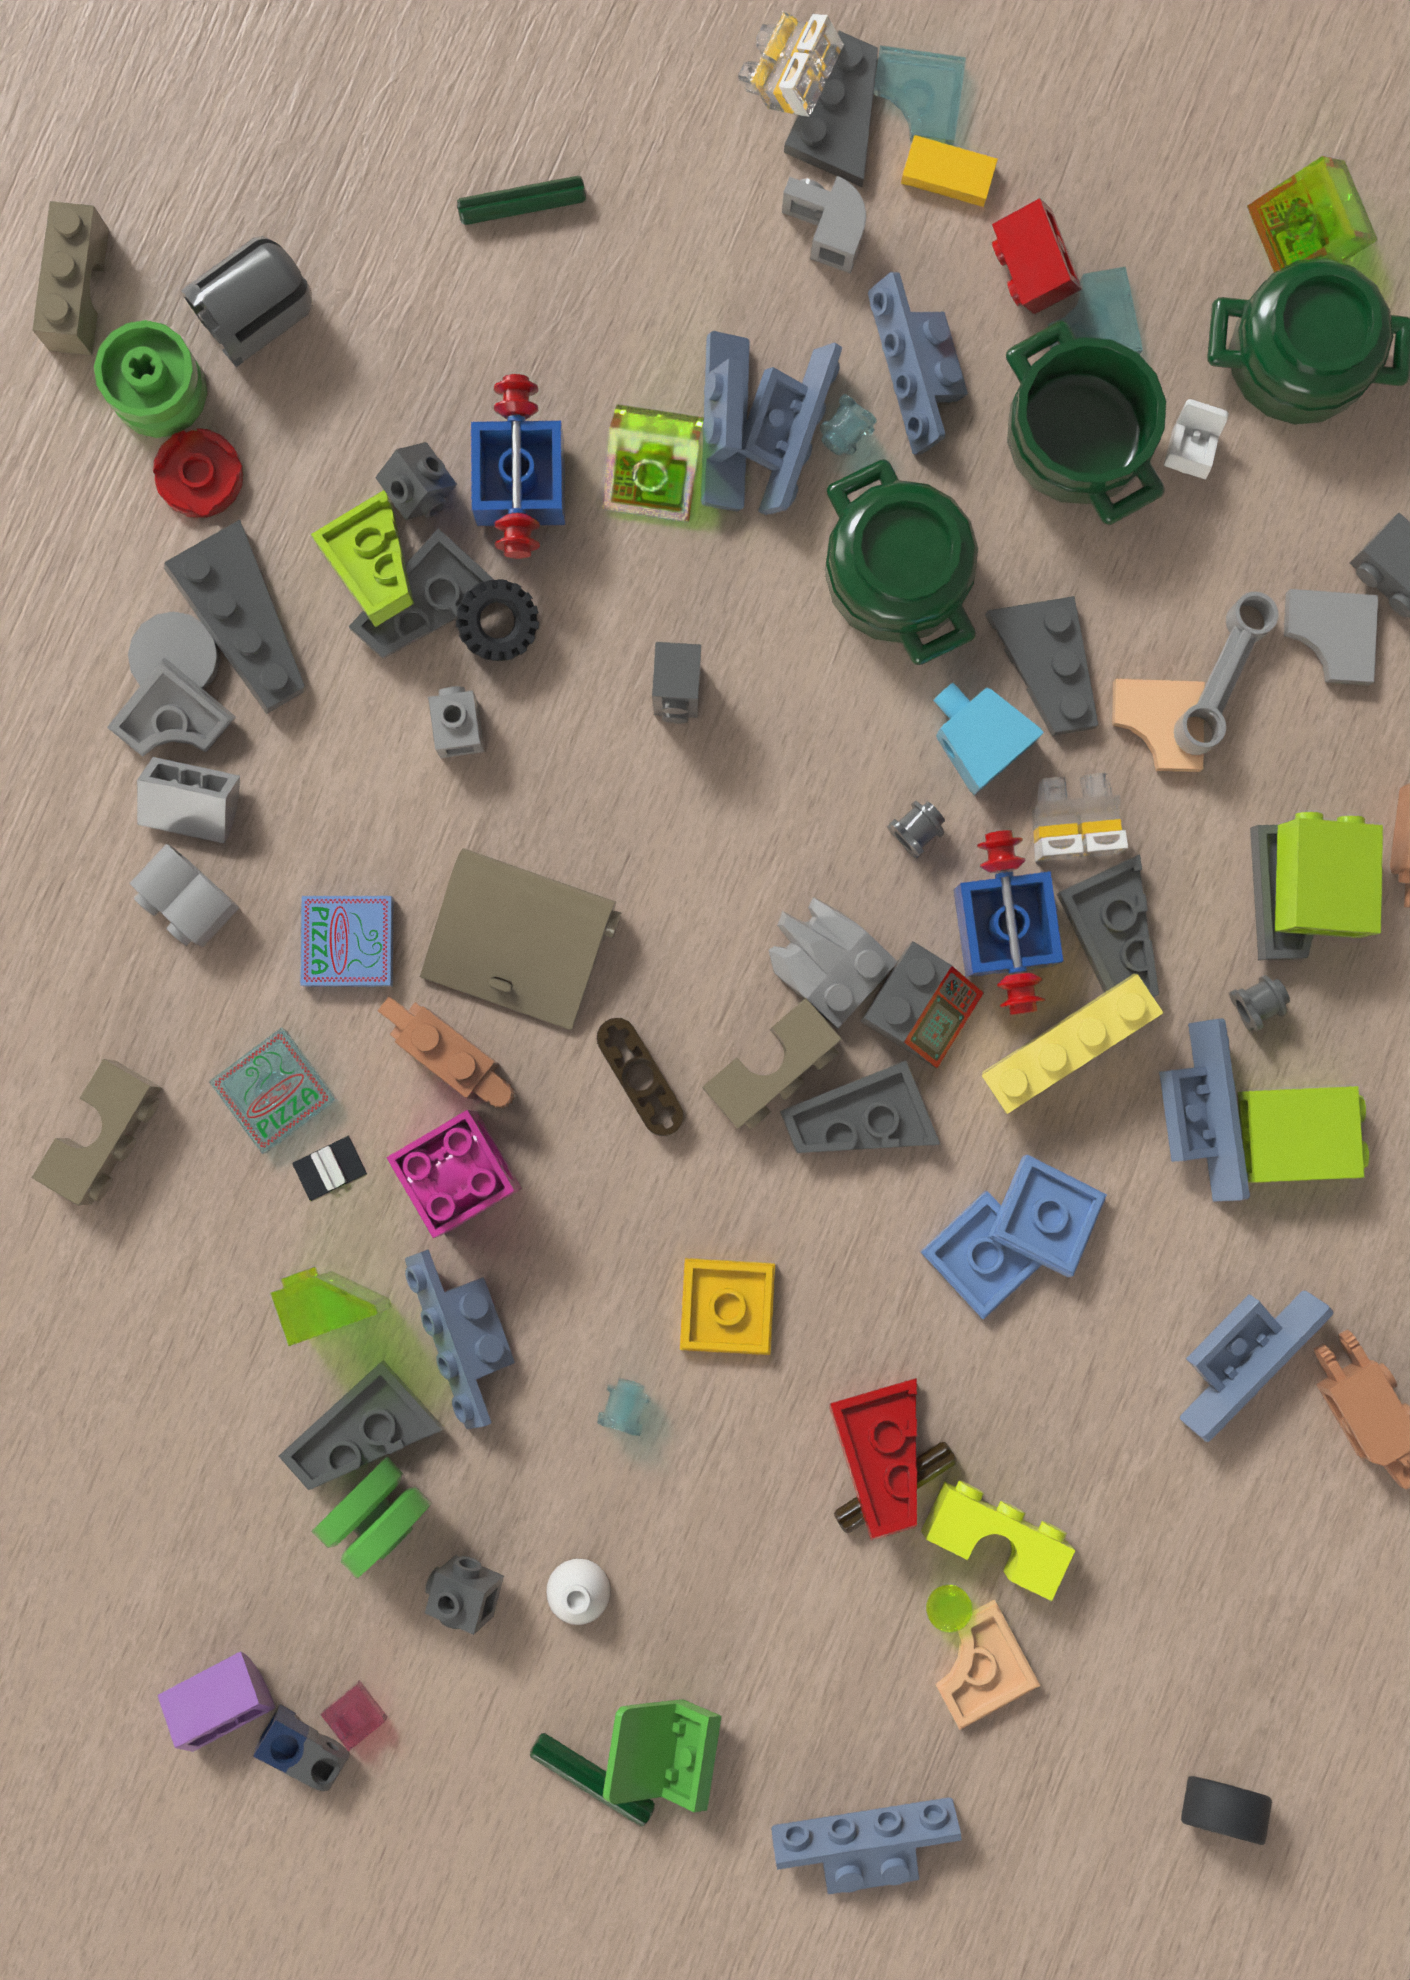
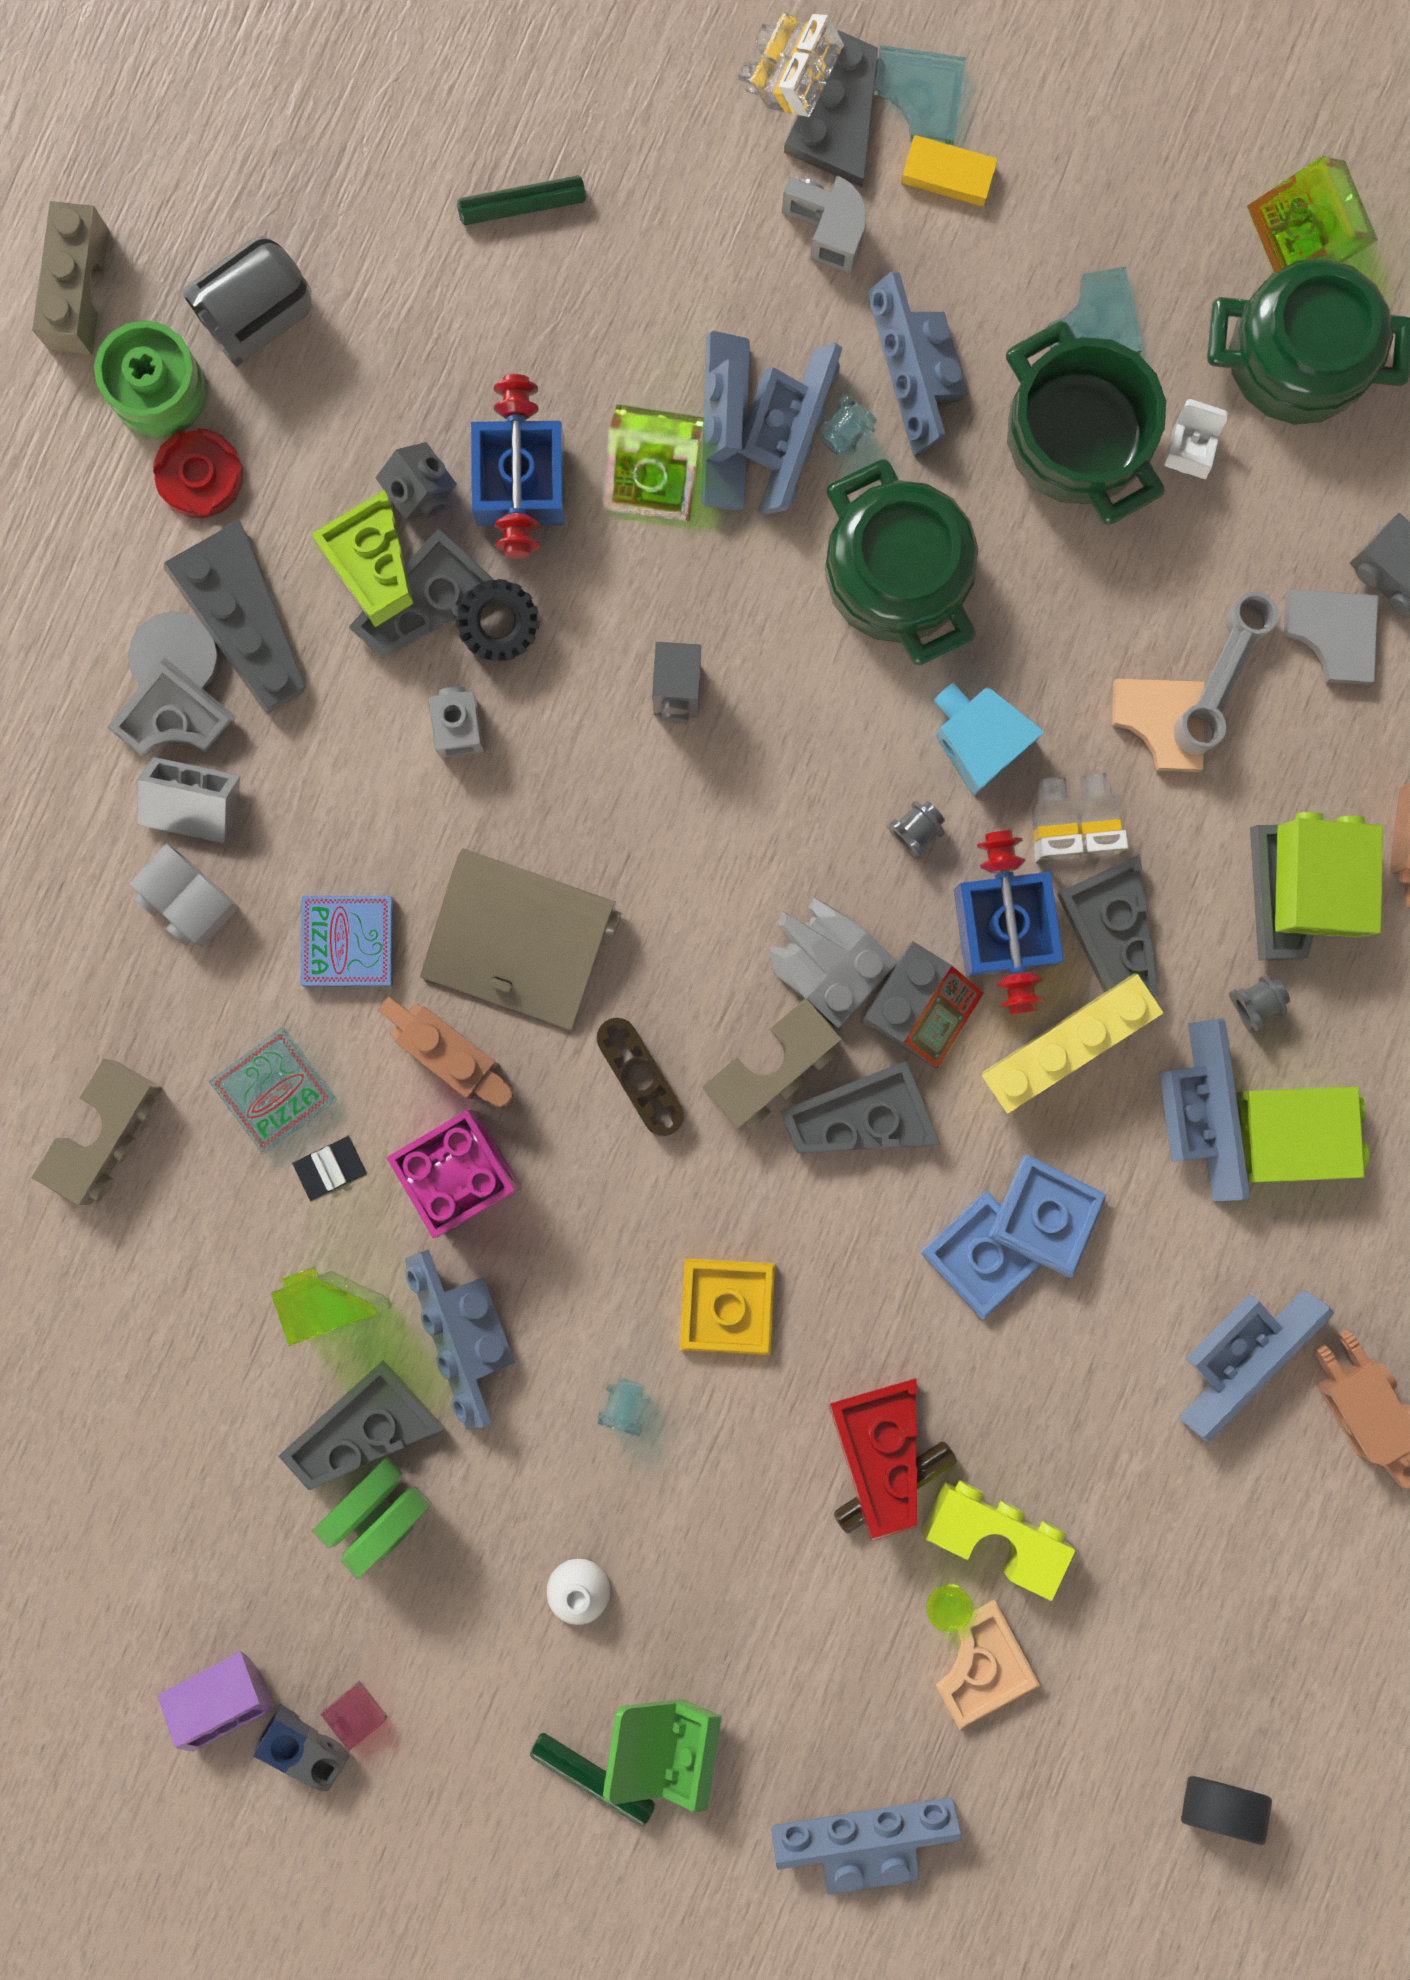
dark grey brick [425,1555,504,1635] -> none
dark grey wing [985,596,1099,736] -> none
red brick [992,198,1082,314] -> none

